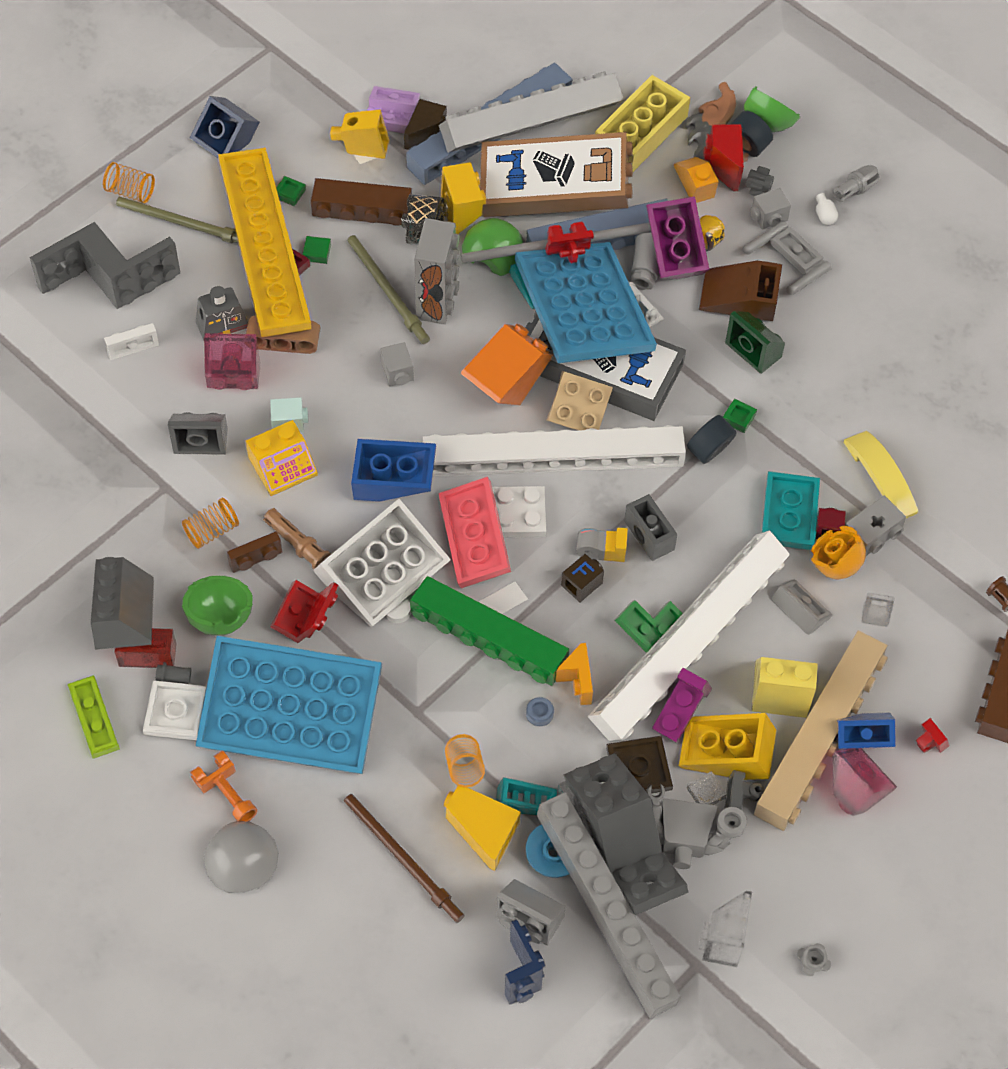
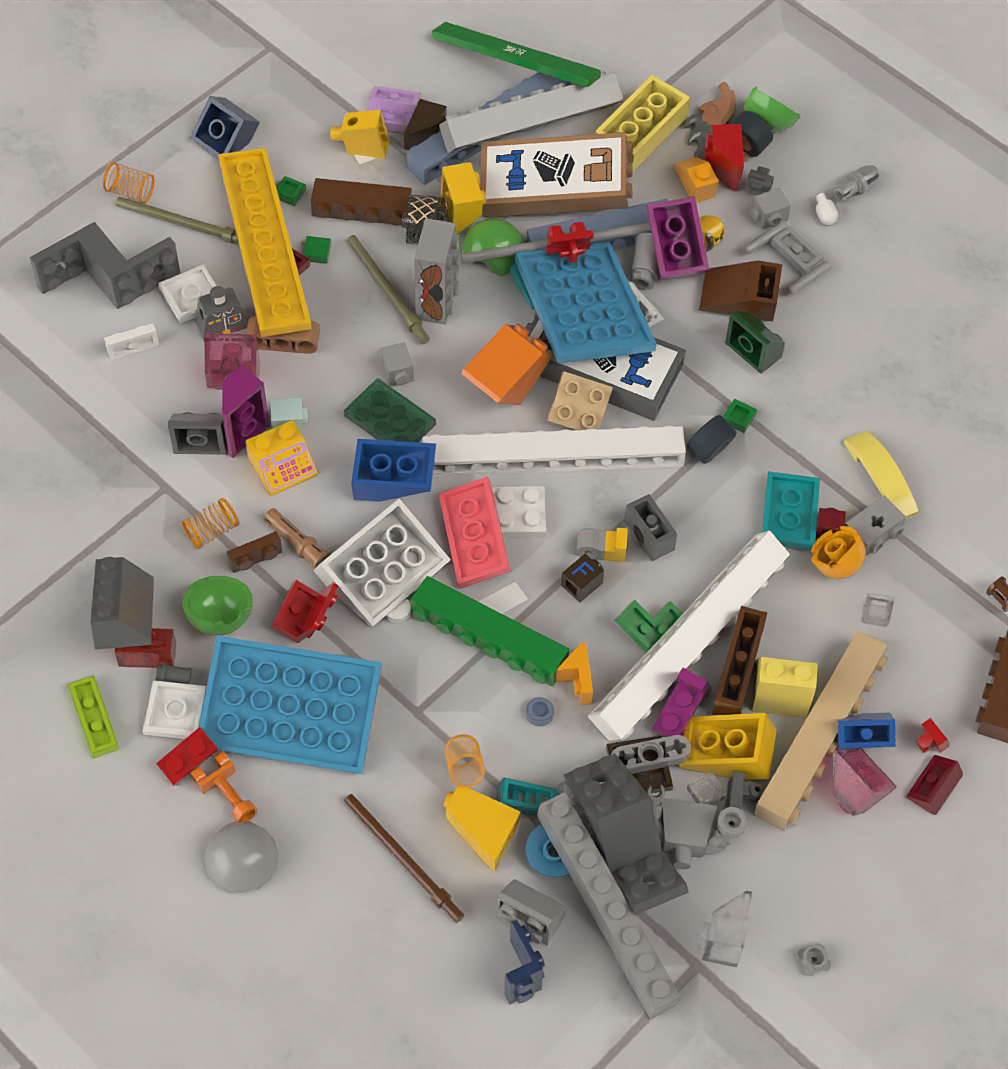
light grey slope [771,579,832,635] -> none
none -> red plate [156,727,219,786]
none -> white plate [158,264,217,324]
none -> magenta slope [222,365,270,458]
none -> clear green plate [344,378,436,442]
none -> green tile [432,22,601,87]
none -> light grey beam [611,735,691,774]
none -> reddish brown brick [712,606,768,715]
none -> dark red slope [906,754,963,815]

